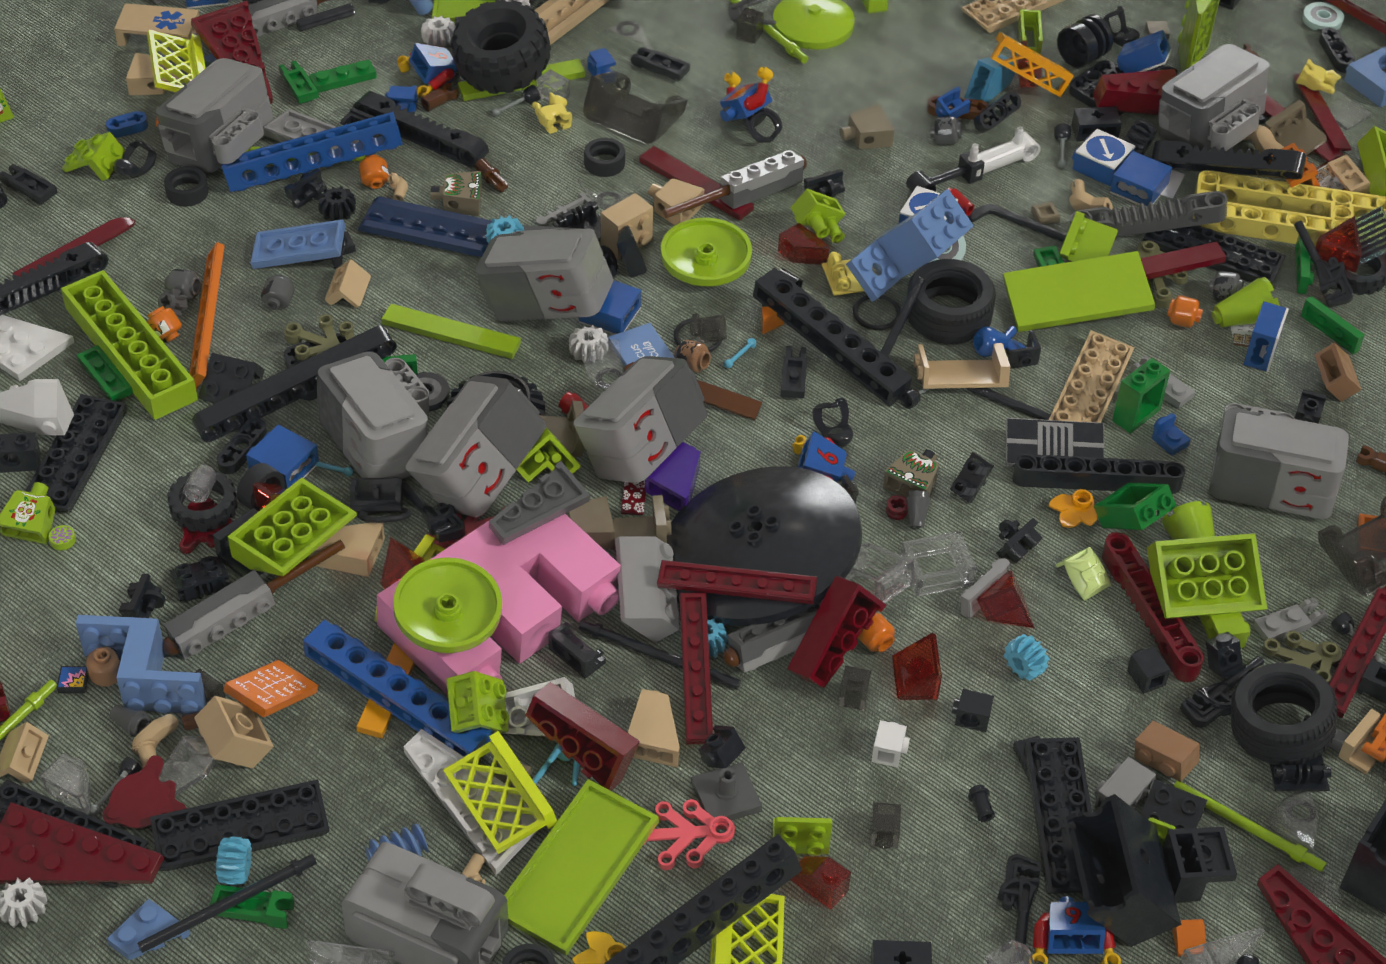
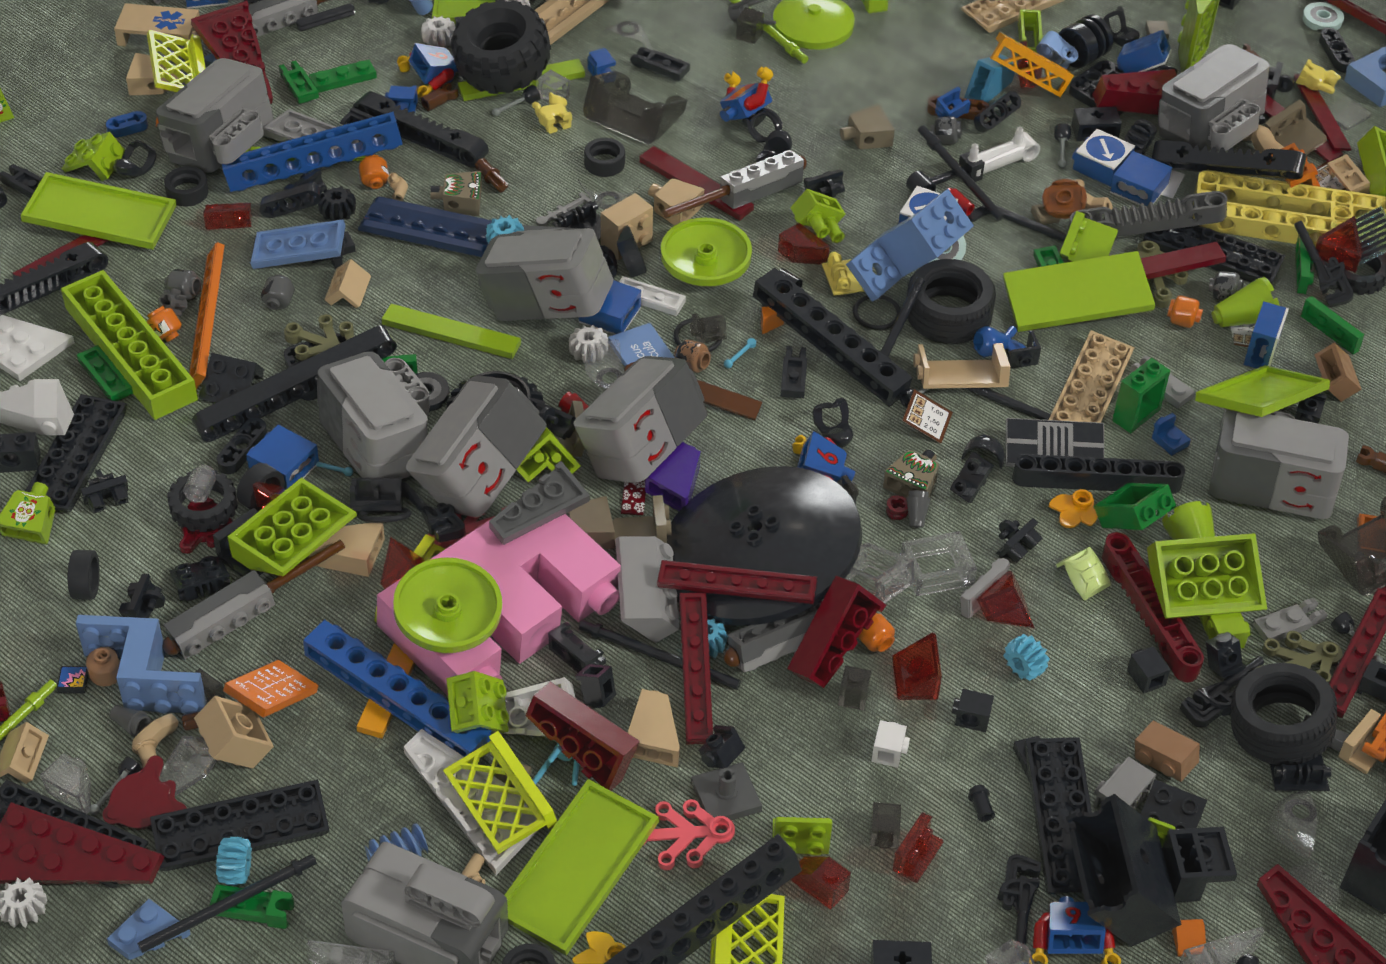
lime tile [48,525,76,550] -> none
lime bar [1174,780,1327,872] -> none
none -> lime tile [21,172,176,250]
none -> black tyre [67,550,100,600]
none -> black hips [81,469,129,513]
none -> clear red bracket [203,203,252,230]
none -> black beam [259,183,321,218]
none -> black hips [536,401,576,440]
none -> black brick [575,664,616,708]
none -> white tile [619,276,686,316]
none -> black piece [756,129,792,162]
none -> clear red bracket [892,812,943,883]
none -> sticker [902,389,953,443]
none -> black bar [918,125,1004,221]
none -> black helmet [961,435,1005,469]
none -> light blue piece [1036,31,1078,69]
none -> dark orange tile [1042,179,1087,219]
none -> lime tile [1195,365,1330,417]
none -> black hips [1266,62,1294,100]

